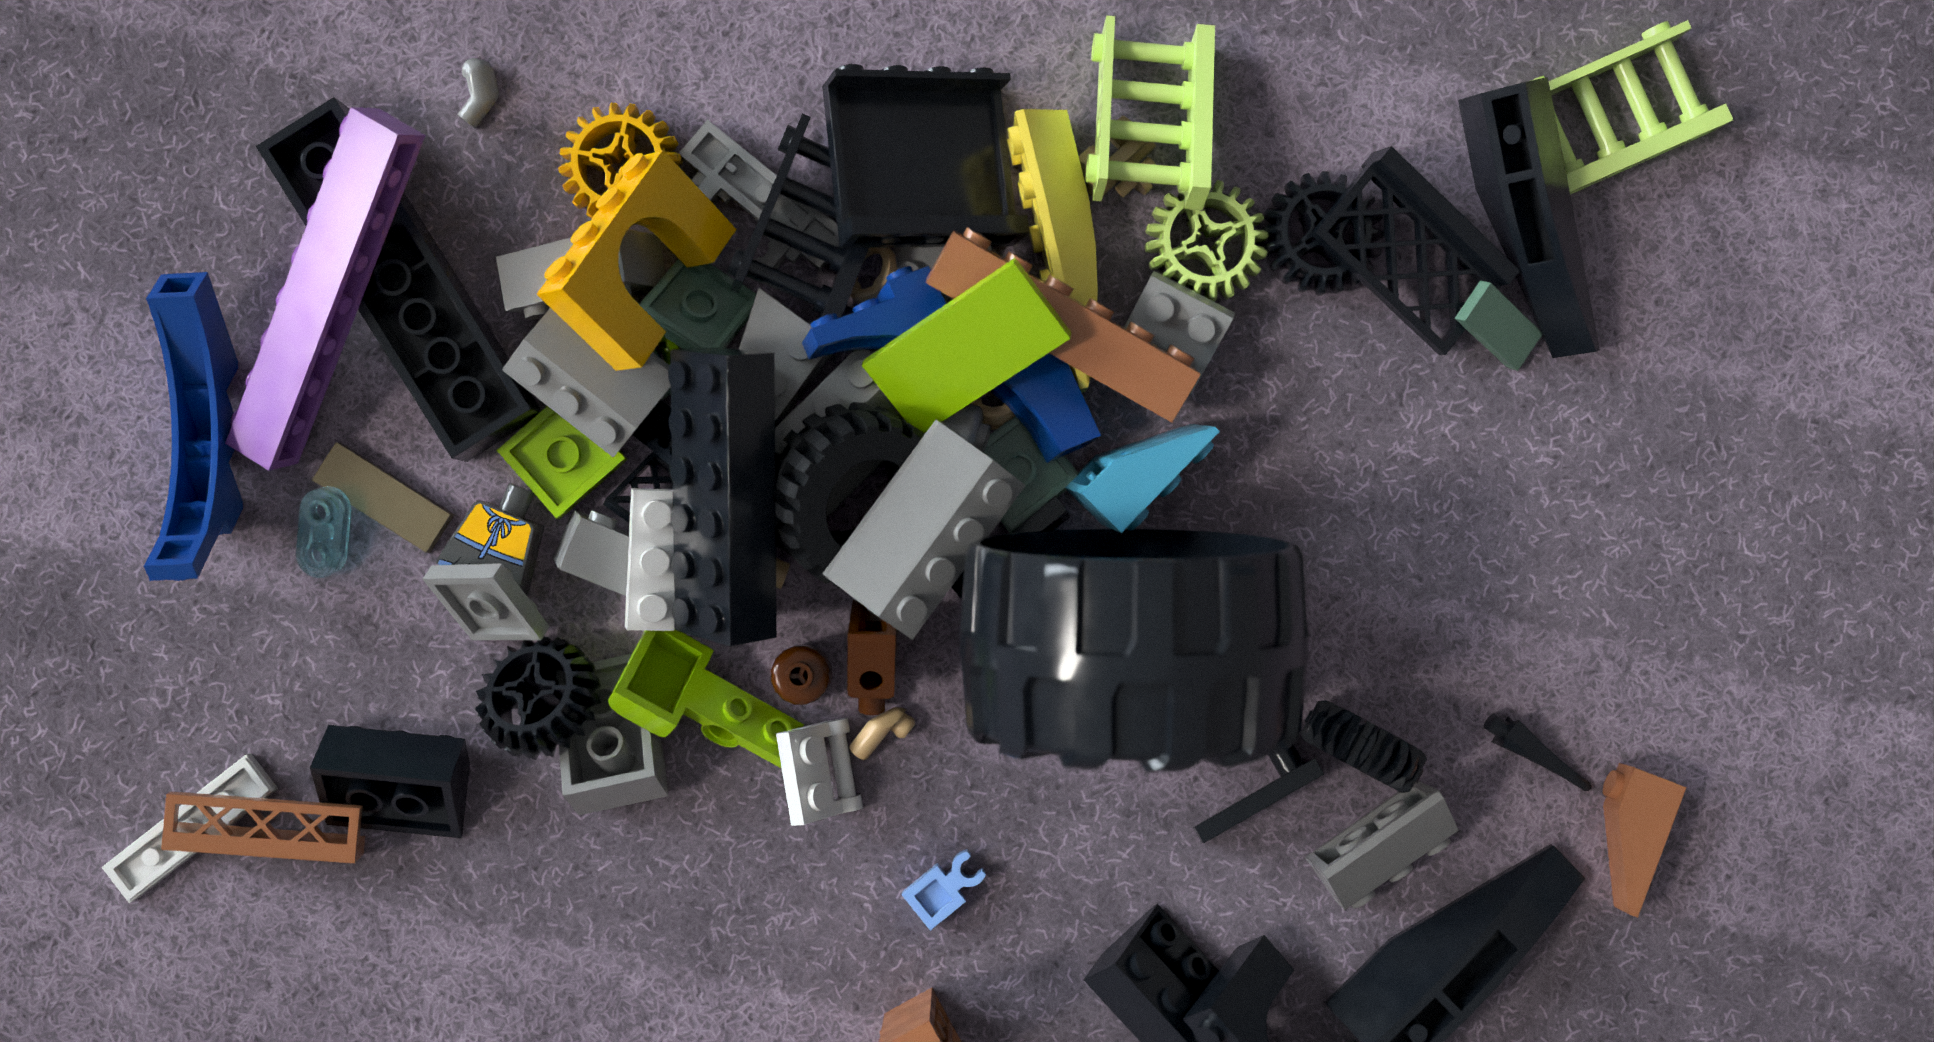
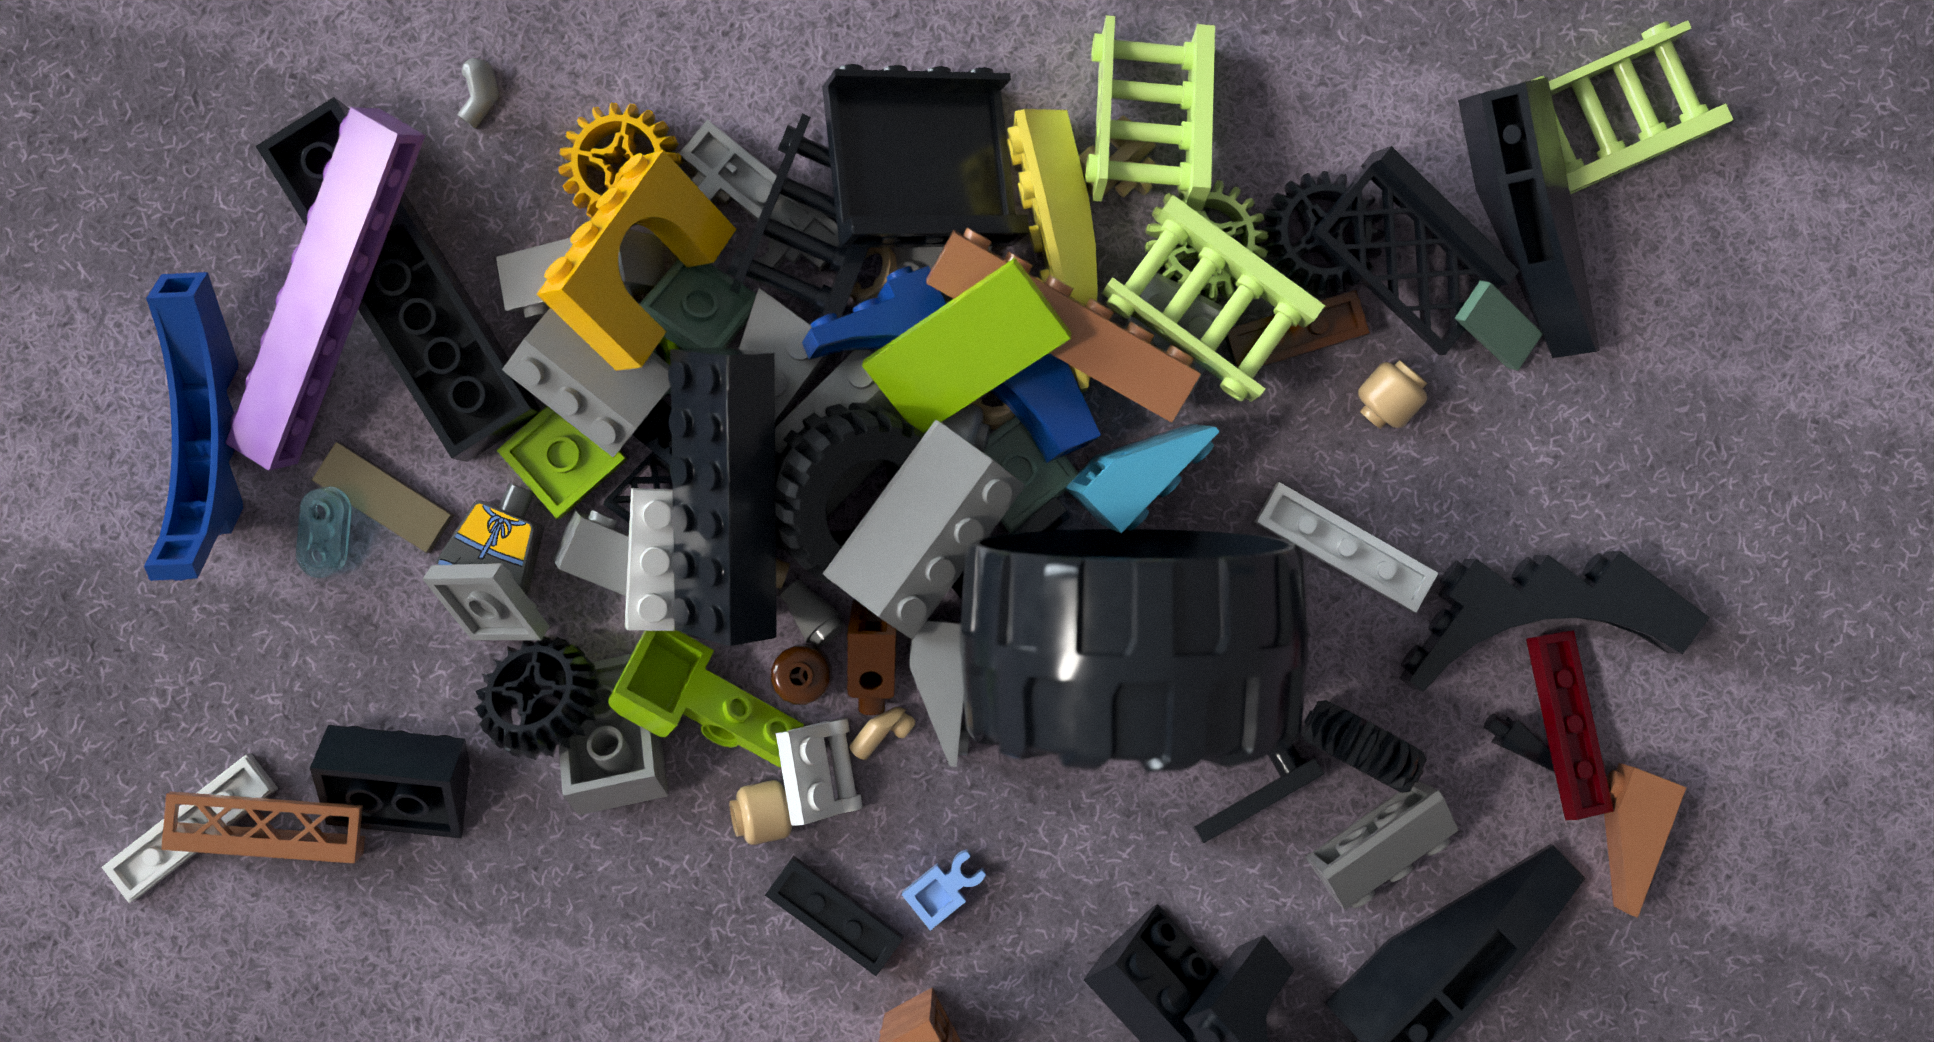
none -> tan head [729,780,792,845]
none -> black plate [765,855,904,976]
none -> light grey cone [780,579,845,648]
none -> light grey slope [909,618,969,767]
none -> yellowish green fence [1102,195,1325,402]
none -> reddish brown plate [1225,290,1370,368]
none -> white plate [1254,482,1438,613]
none -> tan head [1358,360,1427,429]
none -> black arch [1399,551,1710,692]
none -> dark red plate [1526,630,1614,820]

